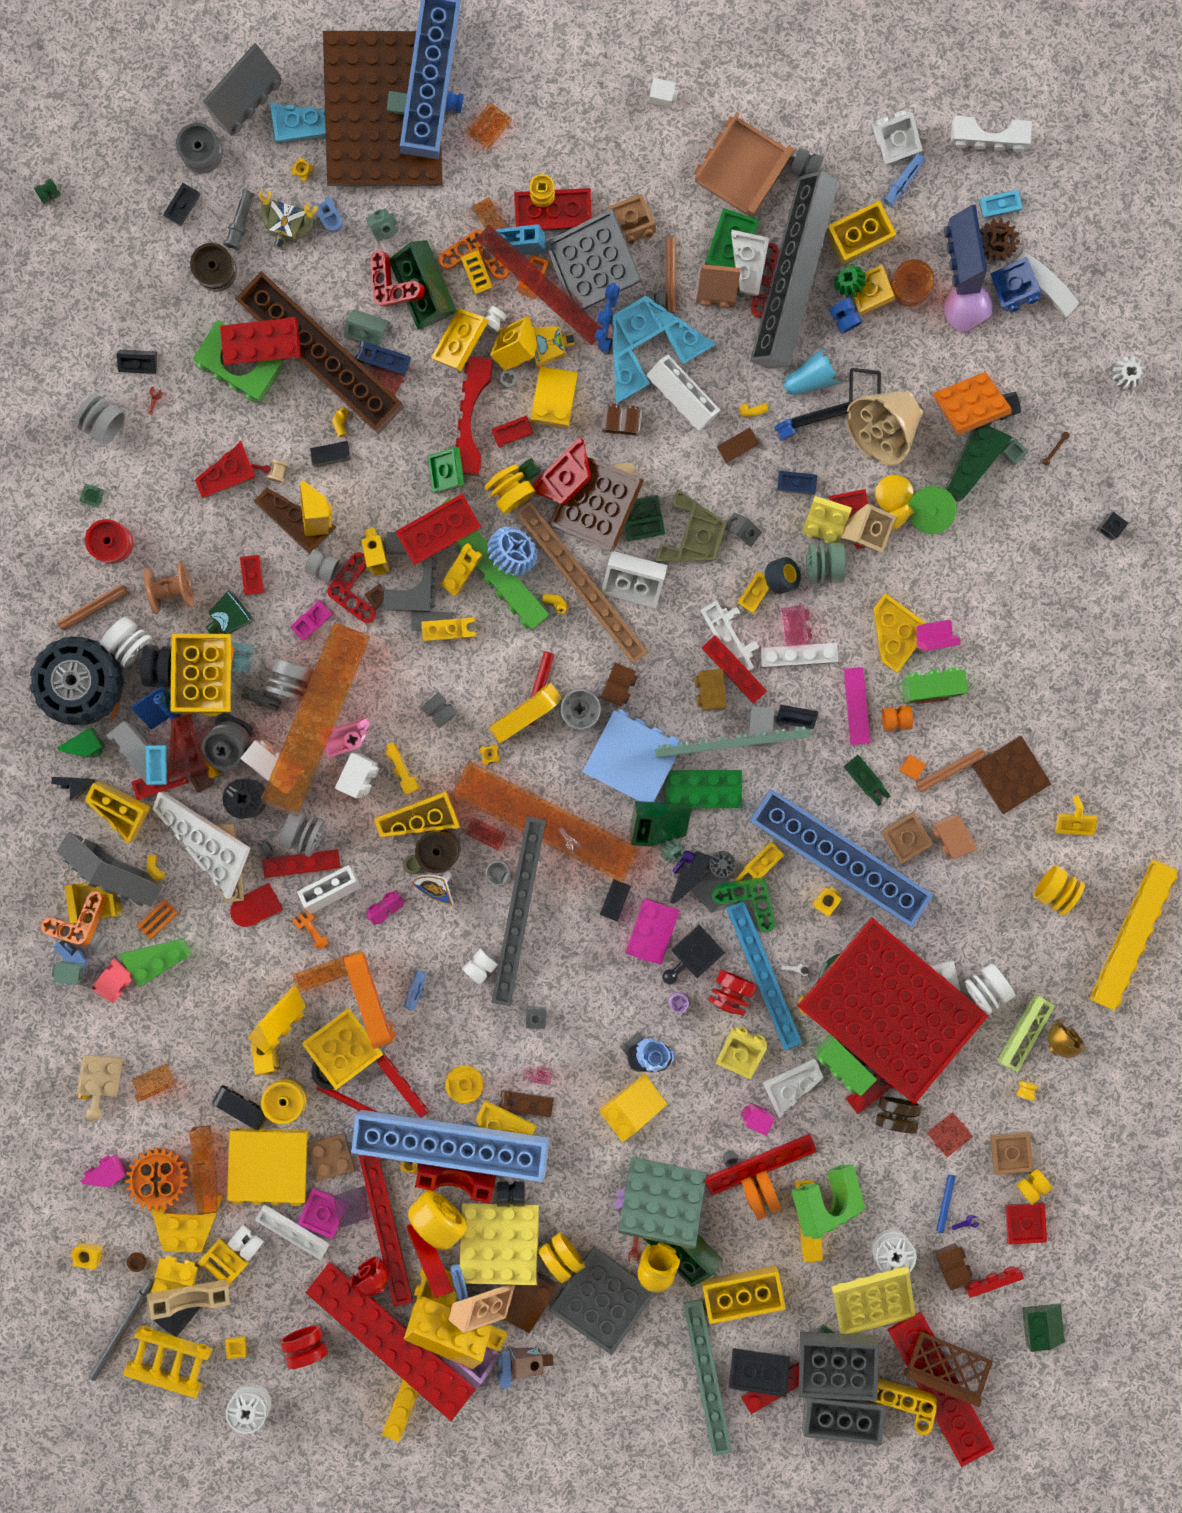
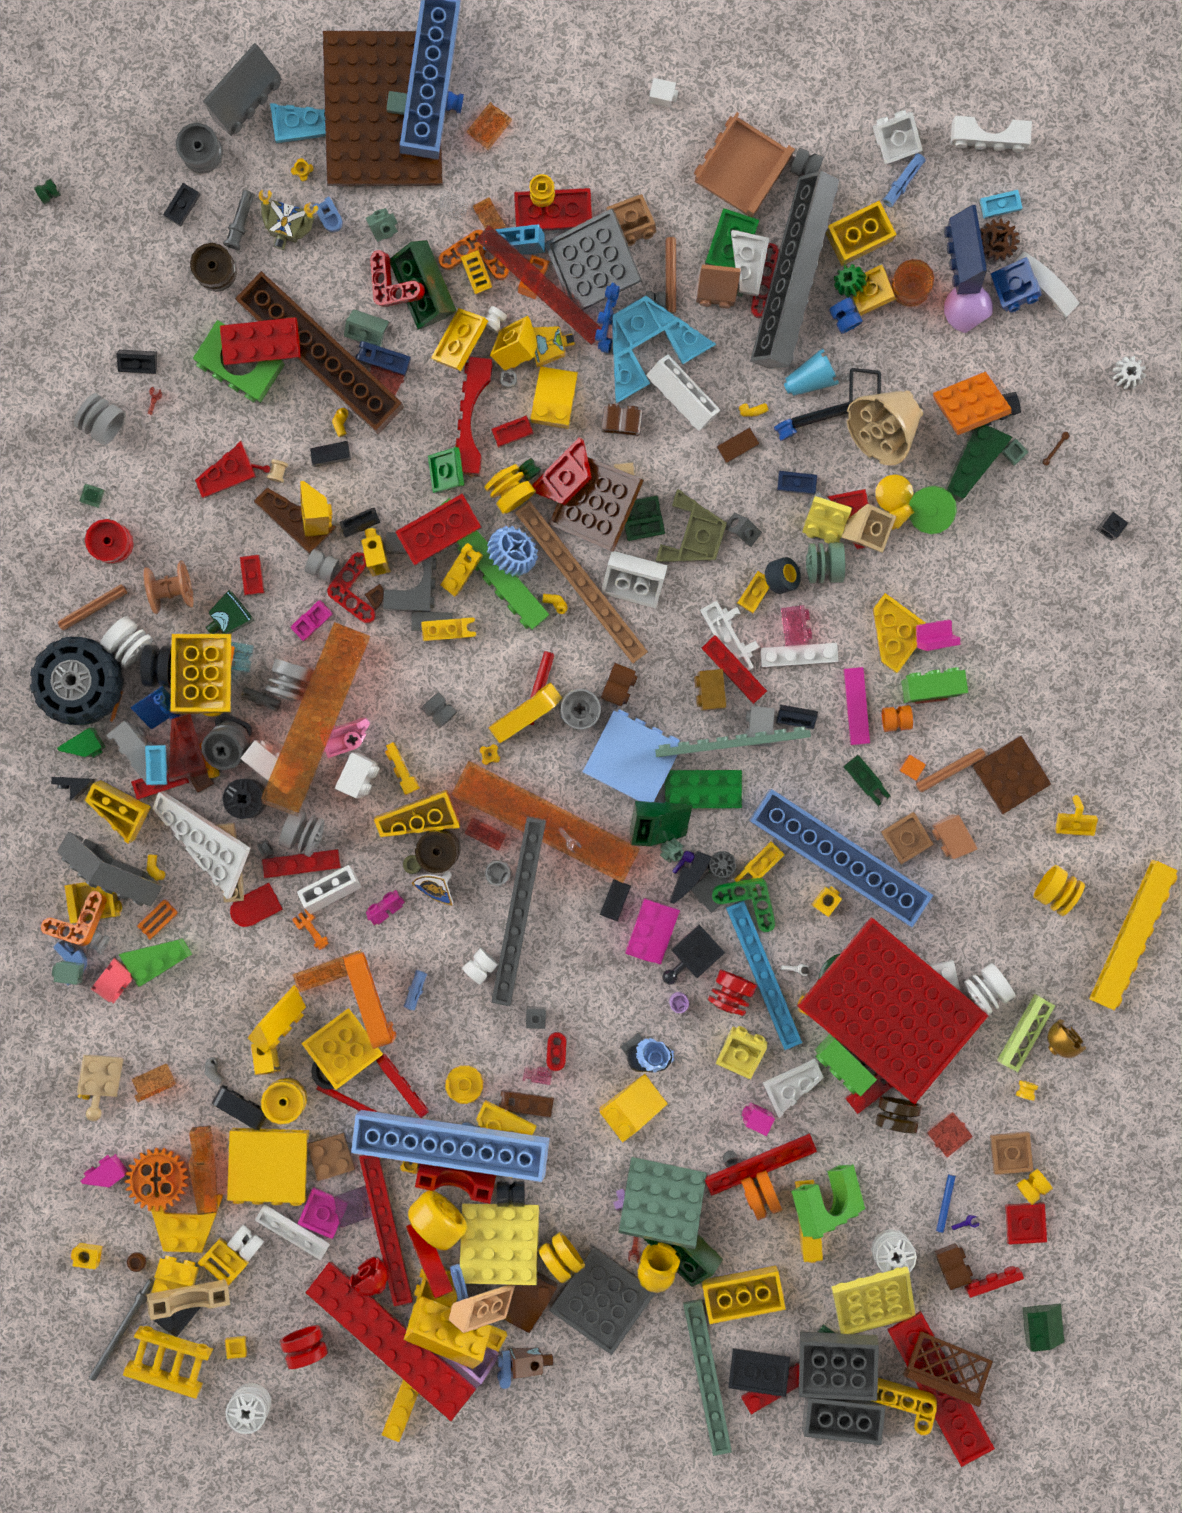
none -> light grey arm [205,1057,224,1086]
none -> black plate [339,507,381,538]
none -> red plate [546,1032,567,1071]

